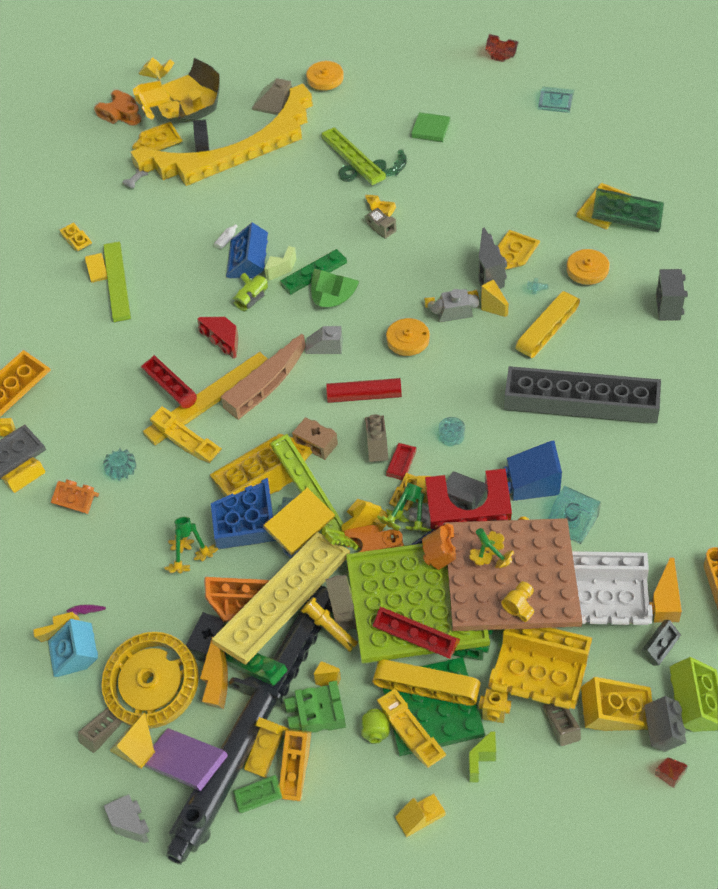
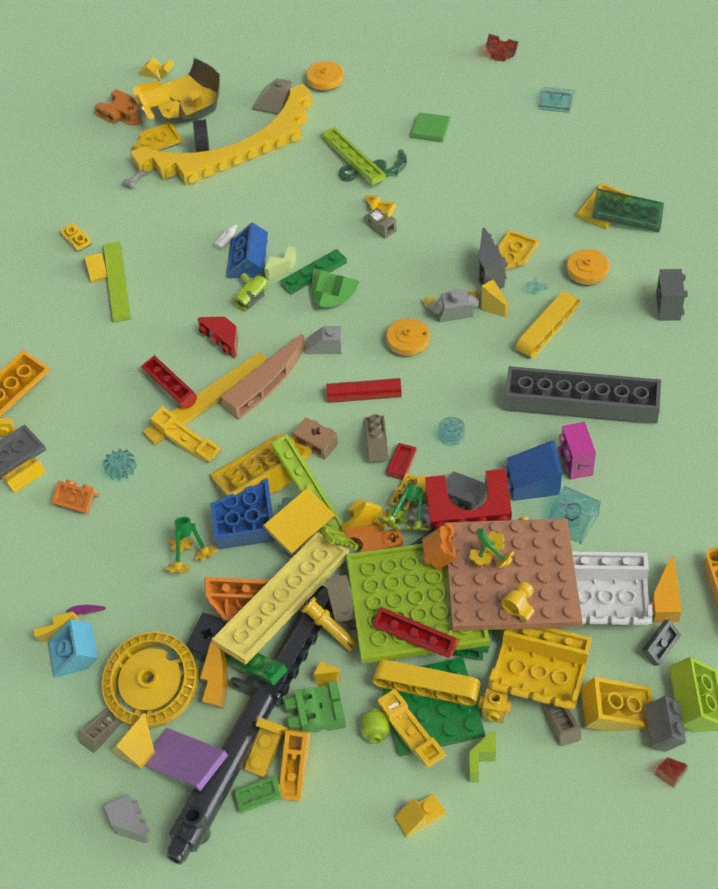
none -> dark pink brick [558,422,596,480]

